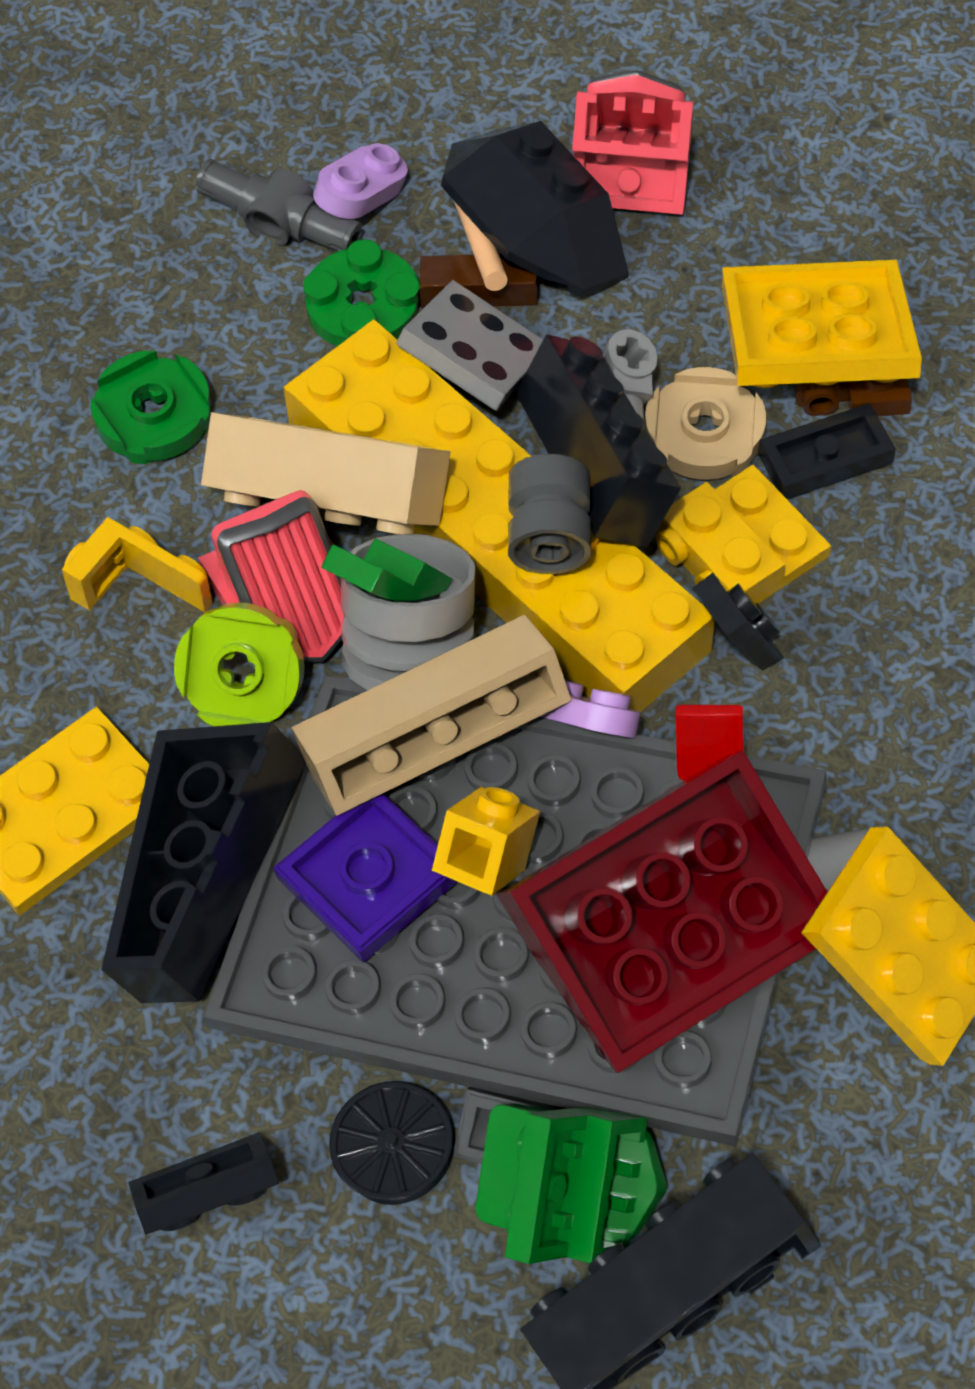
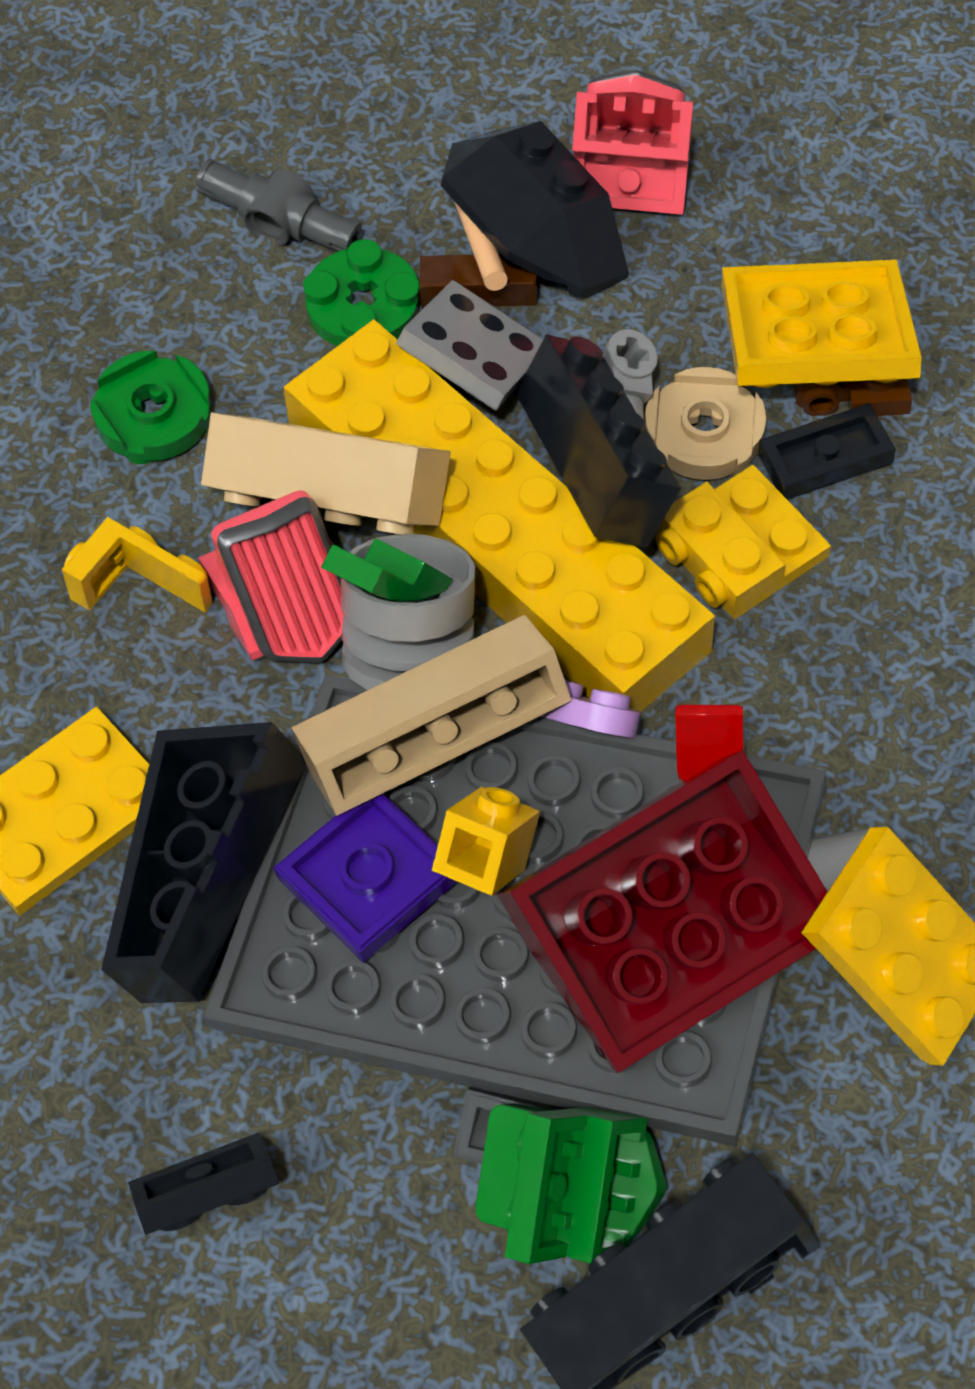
lime plate [174,603,305,726] -> none
lavender plate [313,143,408,219] -> none
black wheel [329,1081,454,1205] -> none
dark grey wheel [508,454,591,574] -> none
black plate [692,573,784,671] -> none

